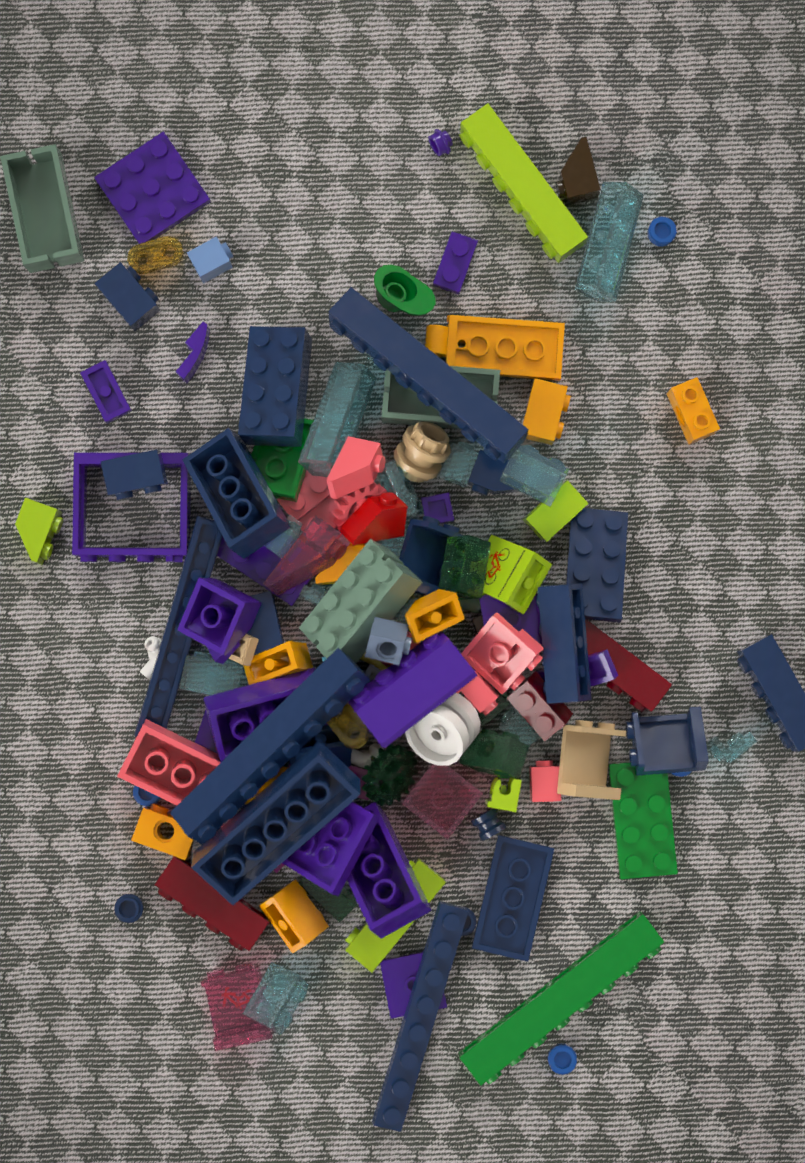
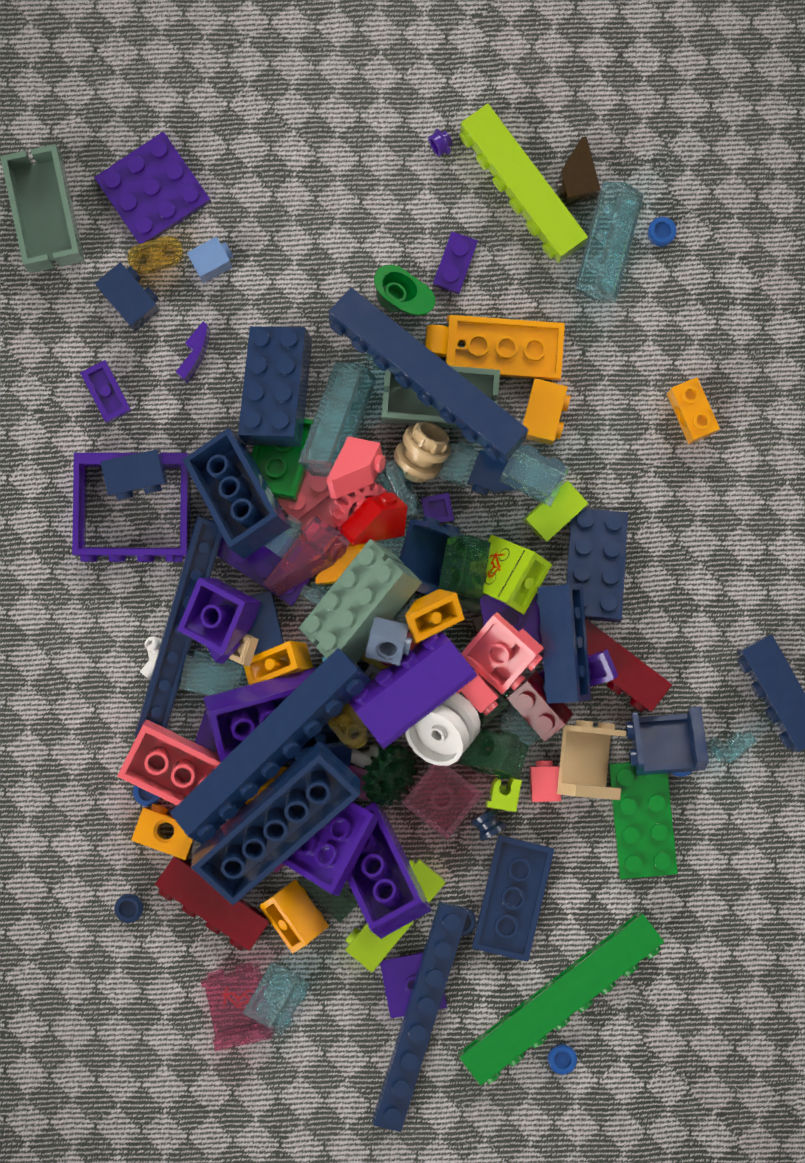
lime slope [15,498,64,565] -> none

